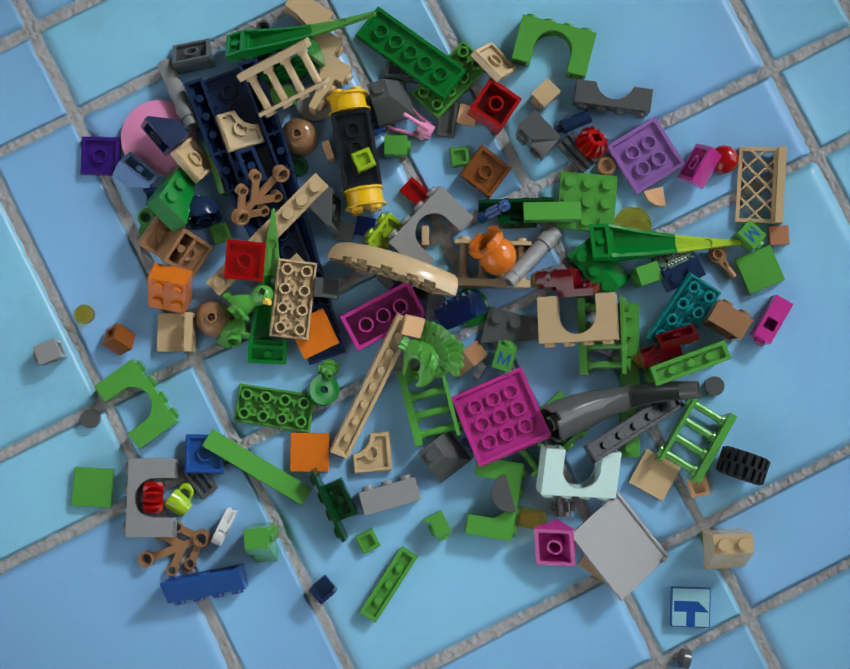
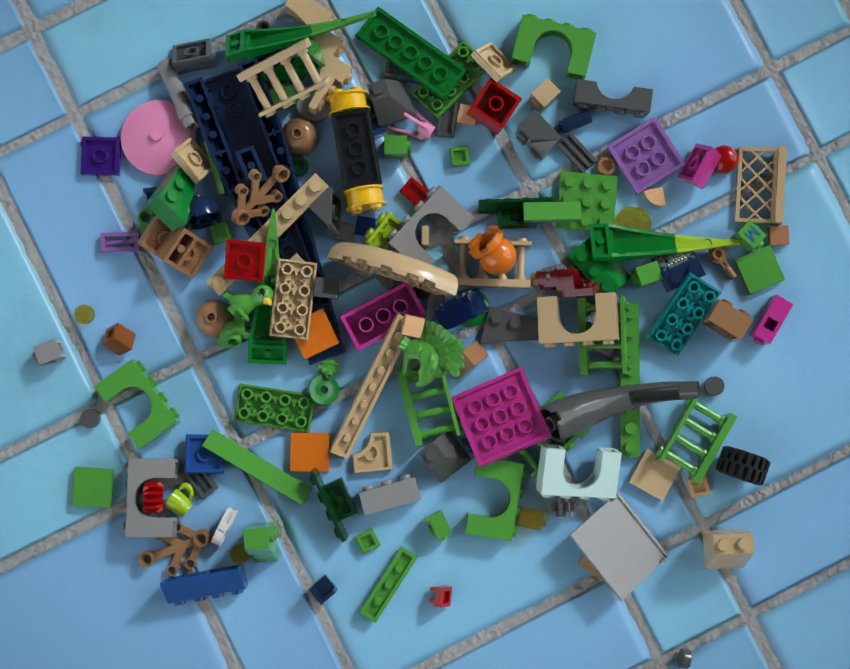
medium blue slope [113,152,160,188] -> none
dark blue slope [140,116,189,156] -> none
orange brick [148,263,193,314] -> none
tan bracket [157,312,197,352] -> none
tan tile [215,110,265,153] -> none
light nougat tile [322,140,336,163] -> none
lime tile [351,147,376,173] -> none
dark orange tile [459,145,512,198] -> none
dark grey tile [472,362,488,381] -> none
blue axle [477,199,511,224] -> none
bright green brick [491,340,517,372] -> none
dark grey tile [491,474,516,513] -> none
light grey piece [502,226,562,288] -> none
dark pink slope [534,520,576,566] -> none
red gear [575,126,608,160] -> none
black tile [583,400,685,464] -> none
dark red plate [633,324,700,370] -> none
bright green fence [642,340,732,386] -> none
tile [670,586,711,628] -> none
none -> medium lavender tile [101,232,141,253]
none -> clear yellow tile [230,544,250,564]
none -> red tile [429,585,452,608]

